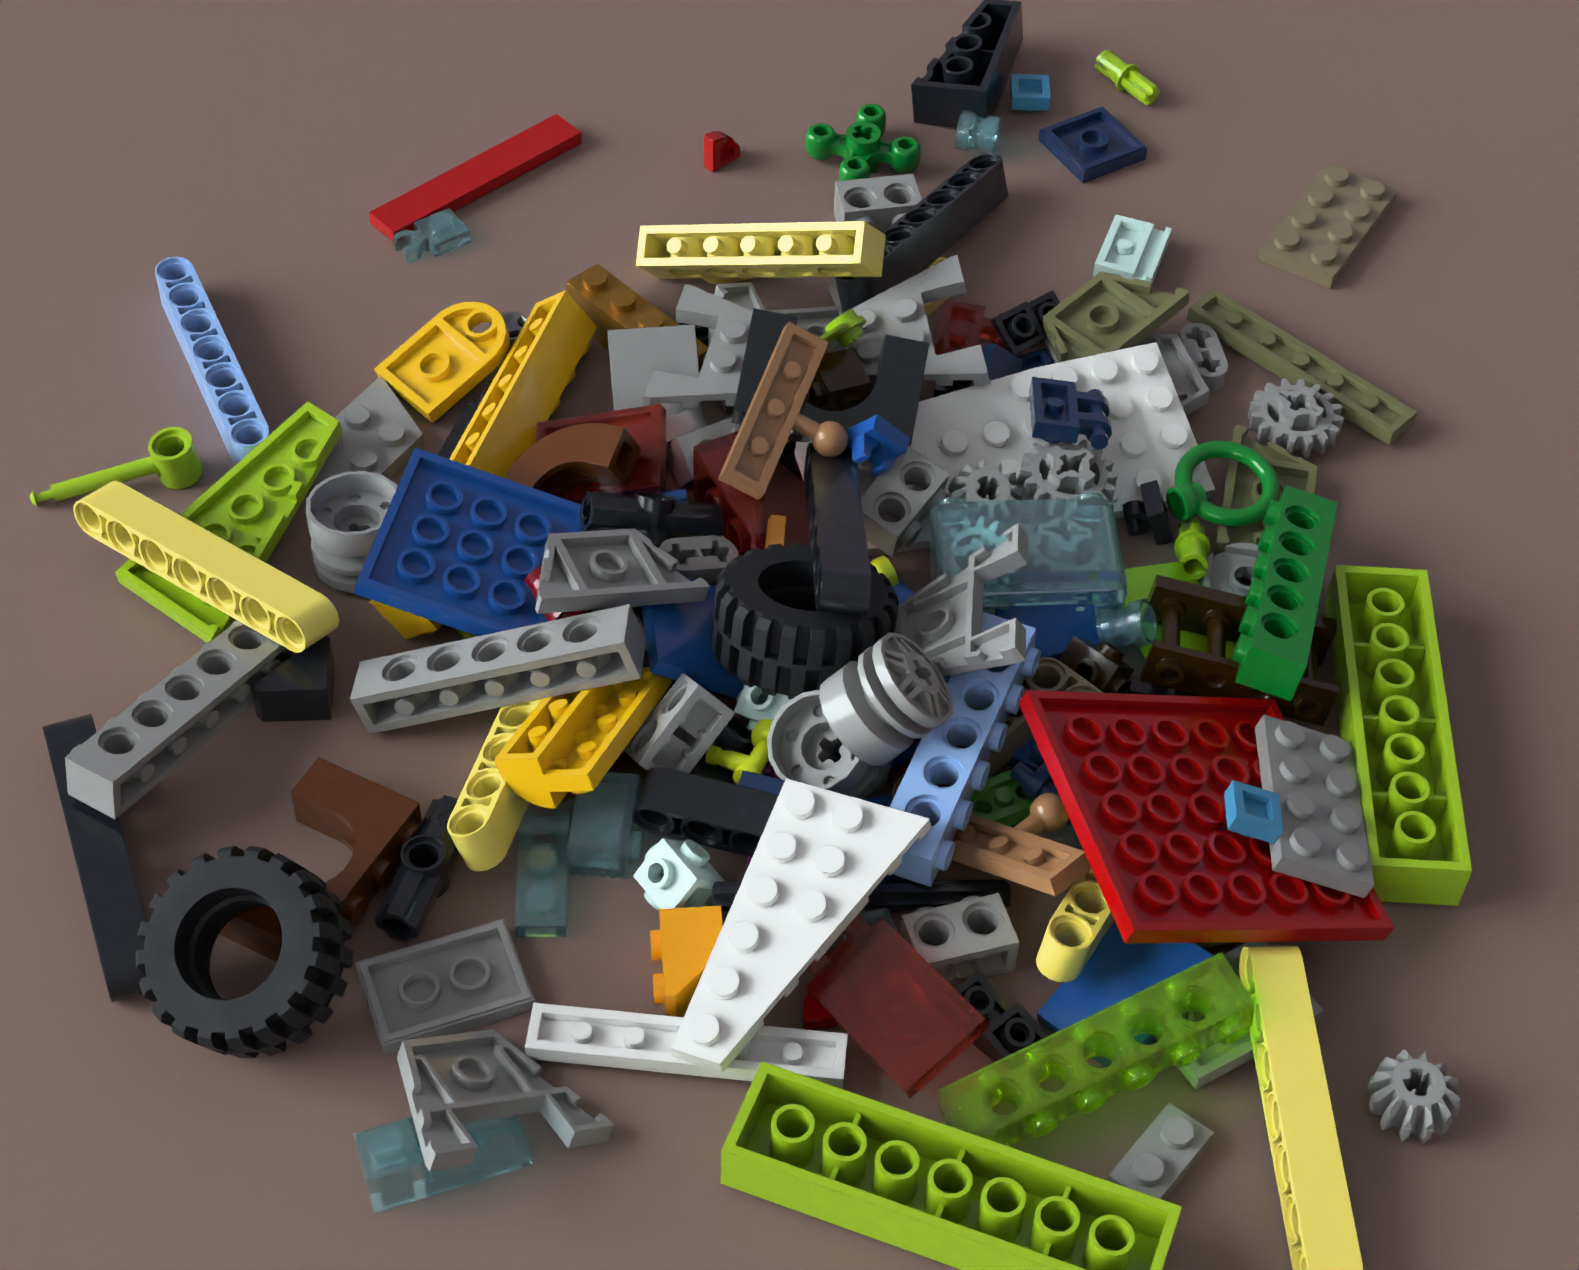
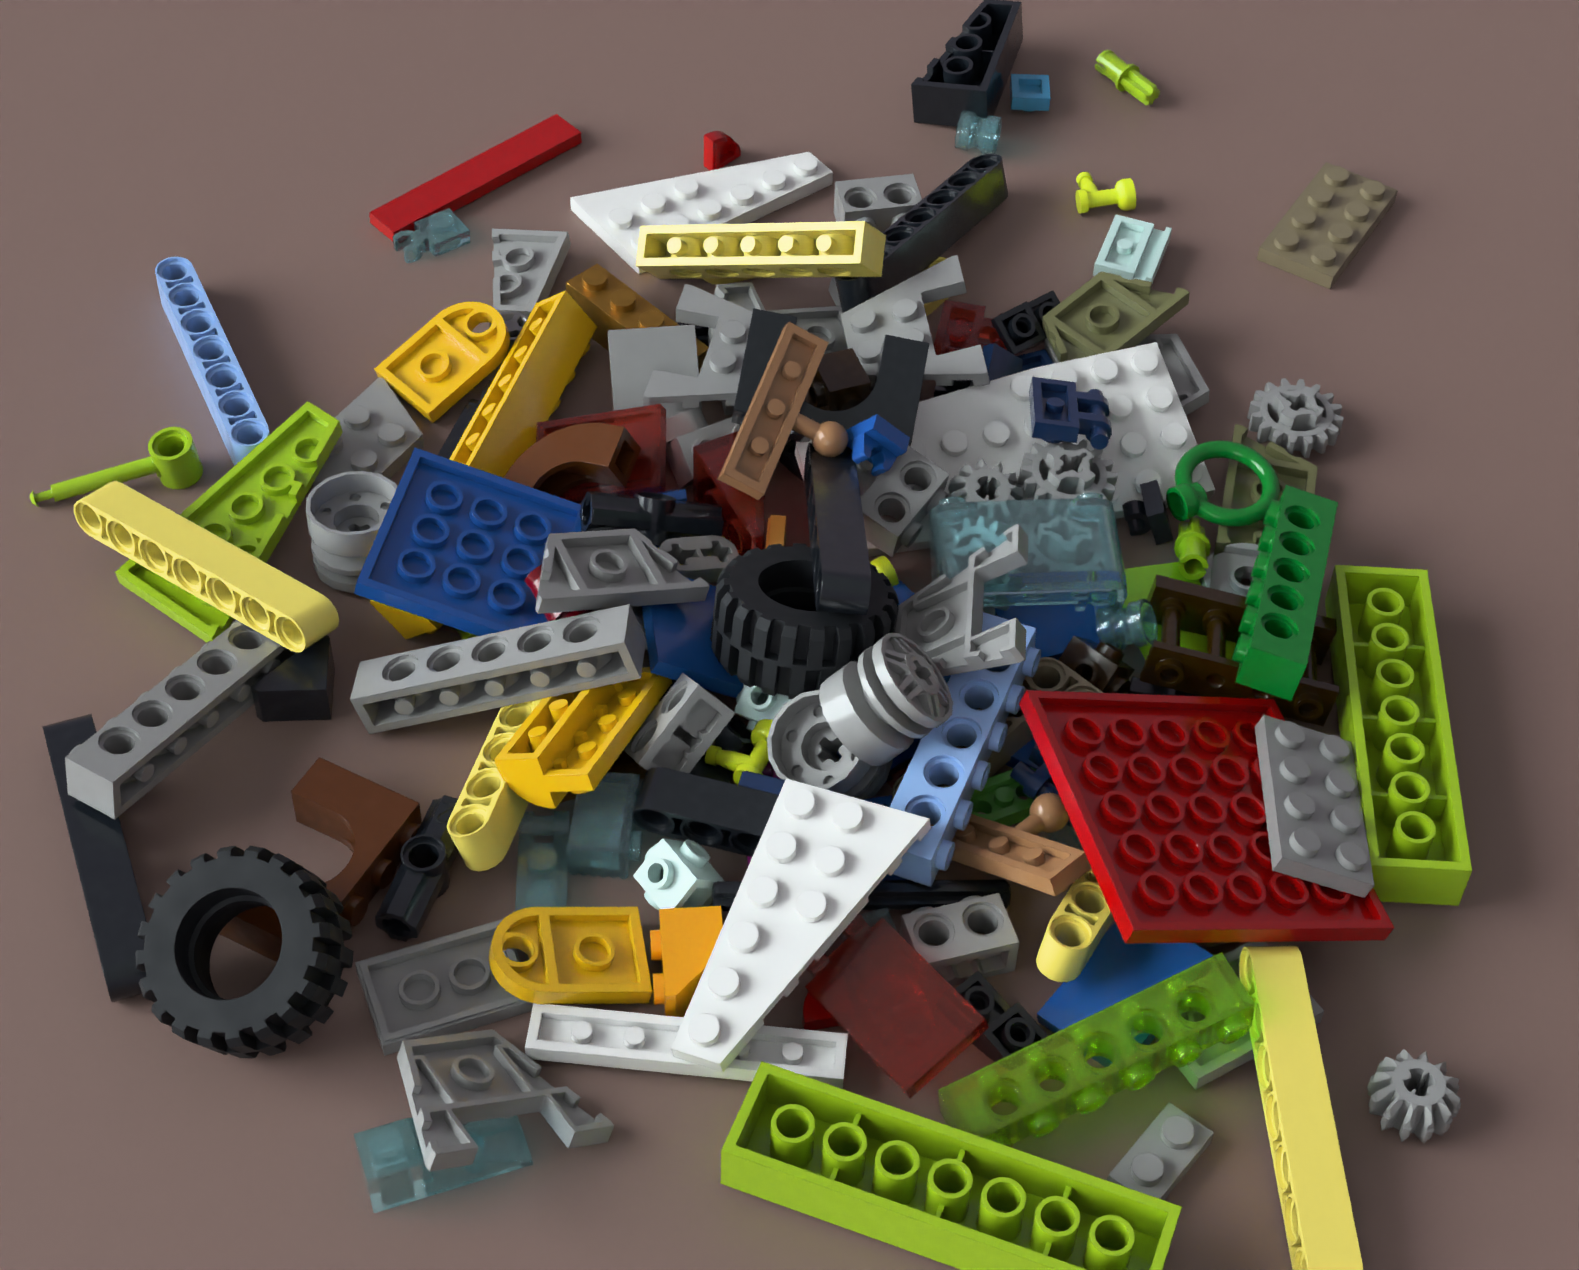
green gear [805,104,921,181] -> none
lime plate [819,309,866,354] -> none
dark blue tile [1038,106,1147,183] -> none
light grey beam [1179,323,1228,392] -> none
olive plate [1187,288,1418,445] -> none
dark azure plate [1224,780,1284,844] -> none
none -> yellow plate [489,907,653,1004]
none -> light grey wing [492,228,571,317]
none -> white wing [570,152,833,275]
none -> neon yellow piece [1075,172,1136,214]

